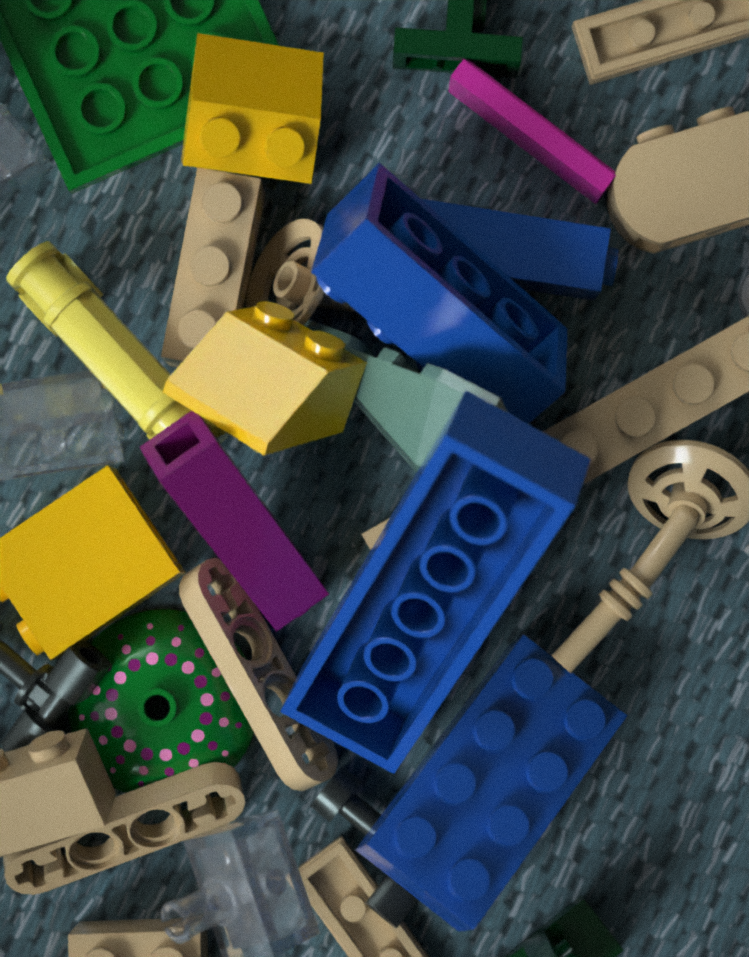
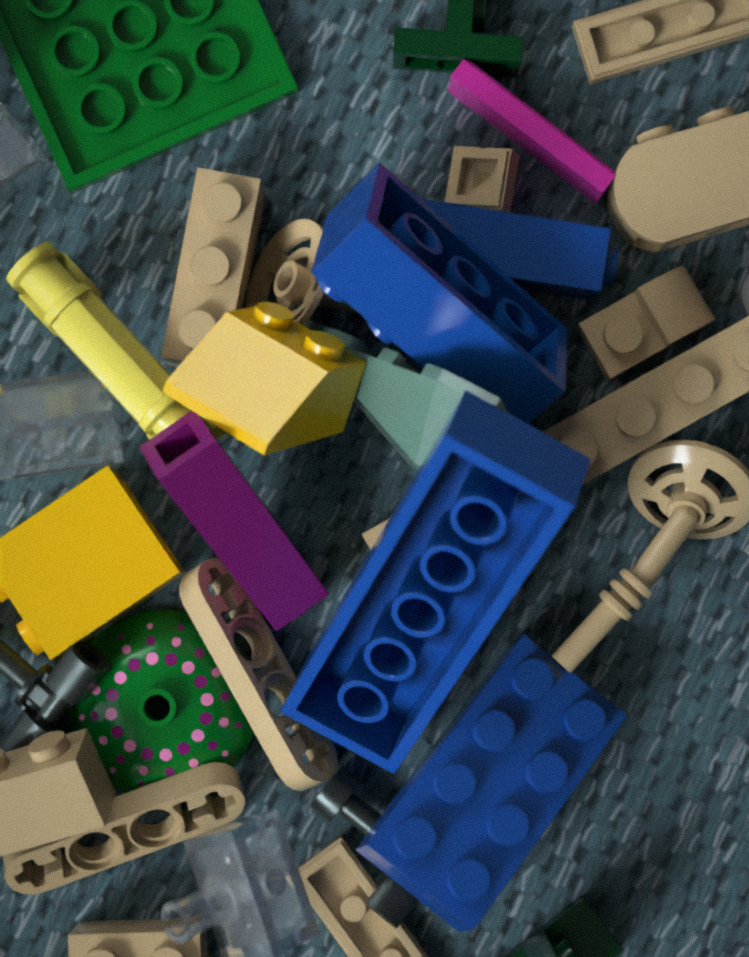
yellow slope [181,33,324,184] -> none
none -> tan tile [445,146,520,212]
none -> tan brick [576,265,716,381]

